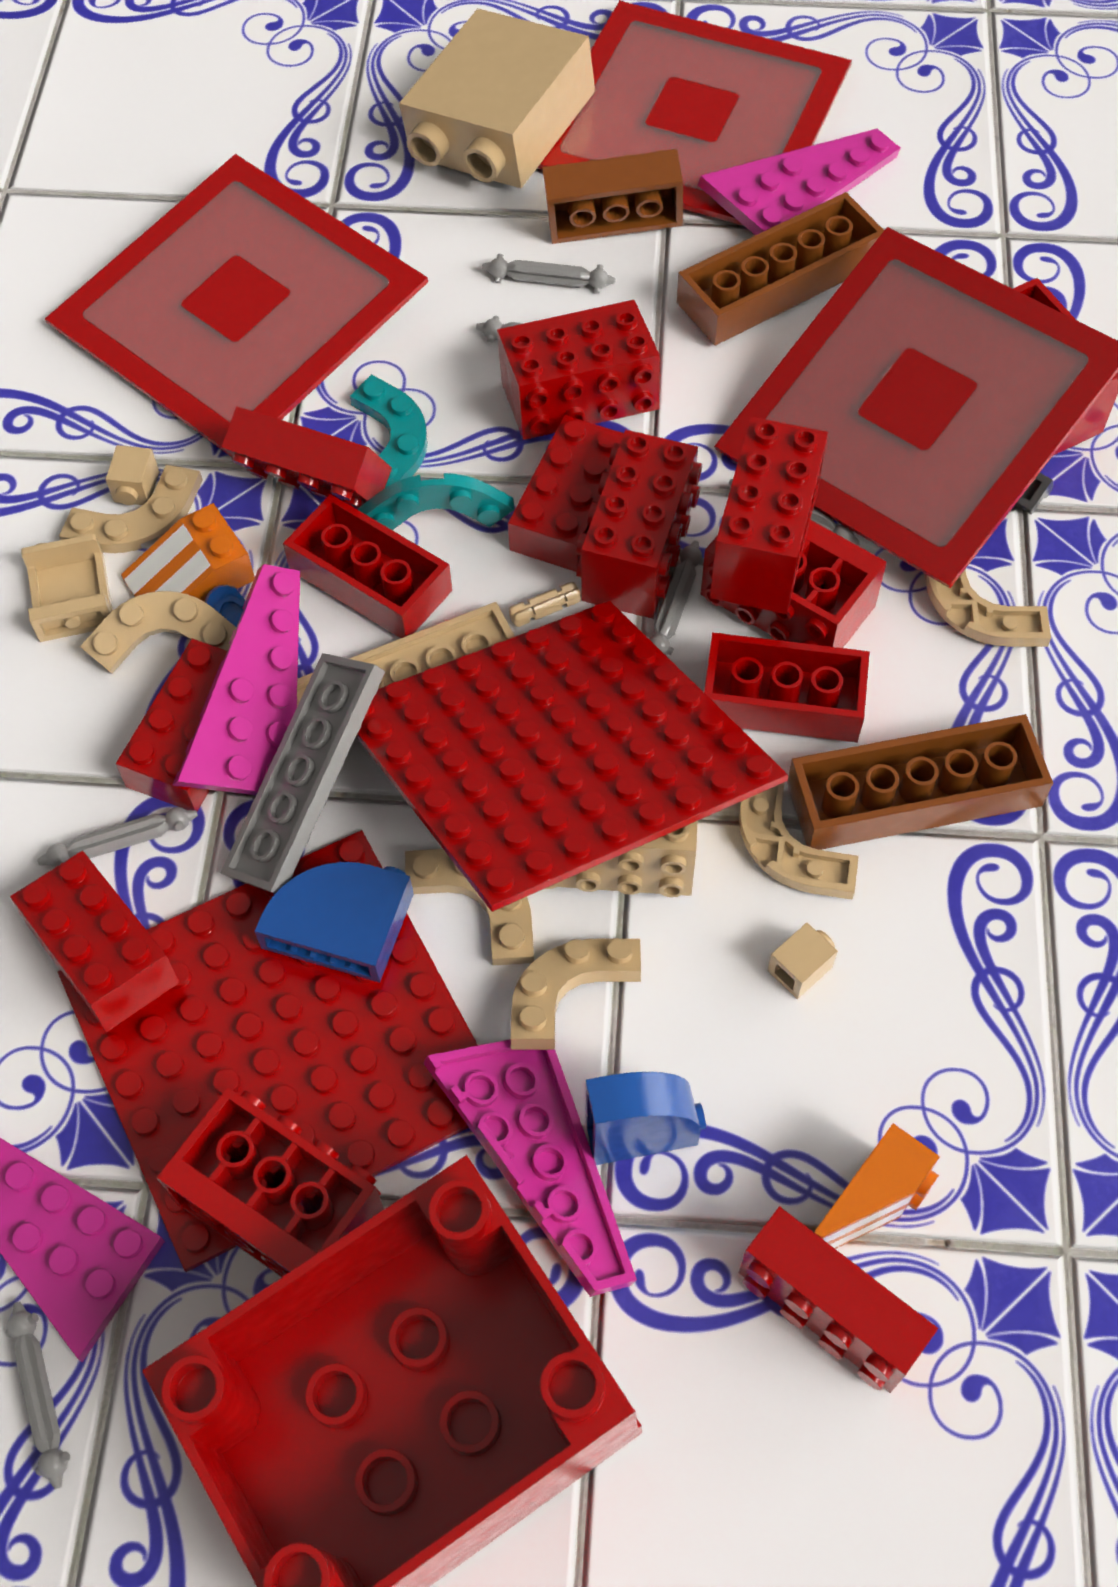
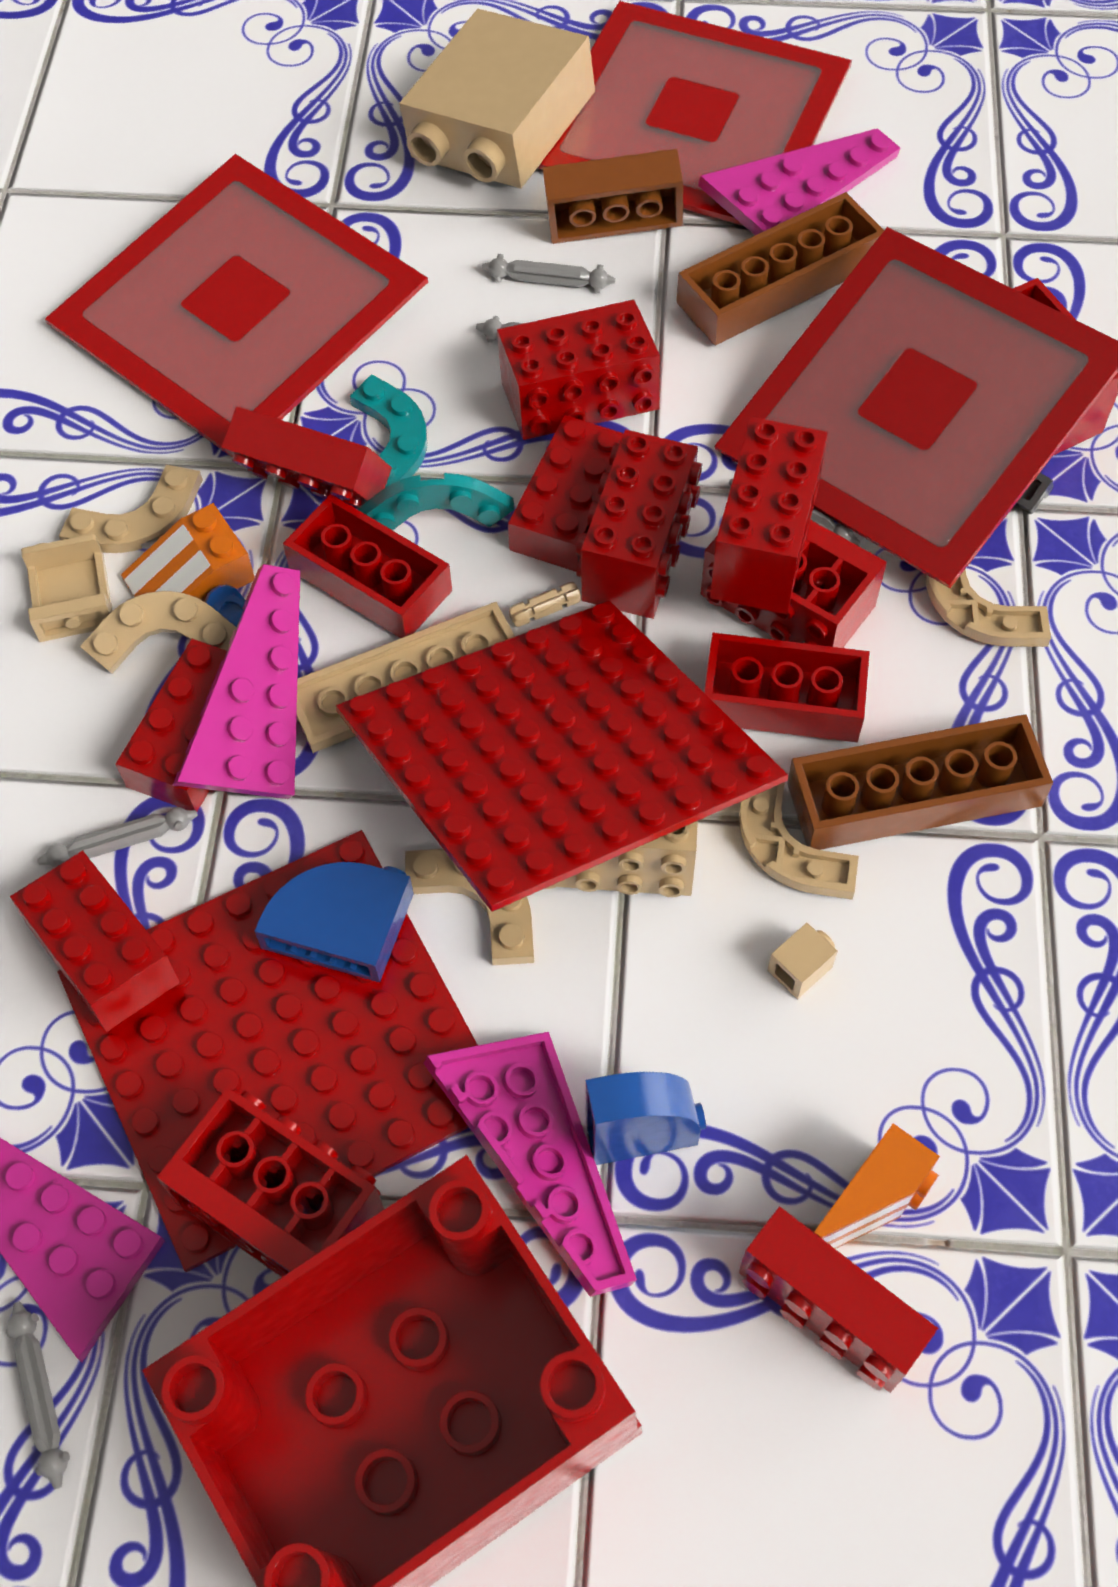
tan brick [105,445,159,505] -> none
light grey plate [220,653,385,895] -> none
tan plate [510,938,641,1050] -> none
light grey wheel [647,540,704,655] -> none

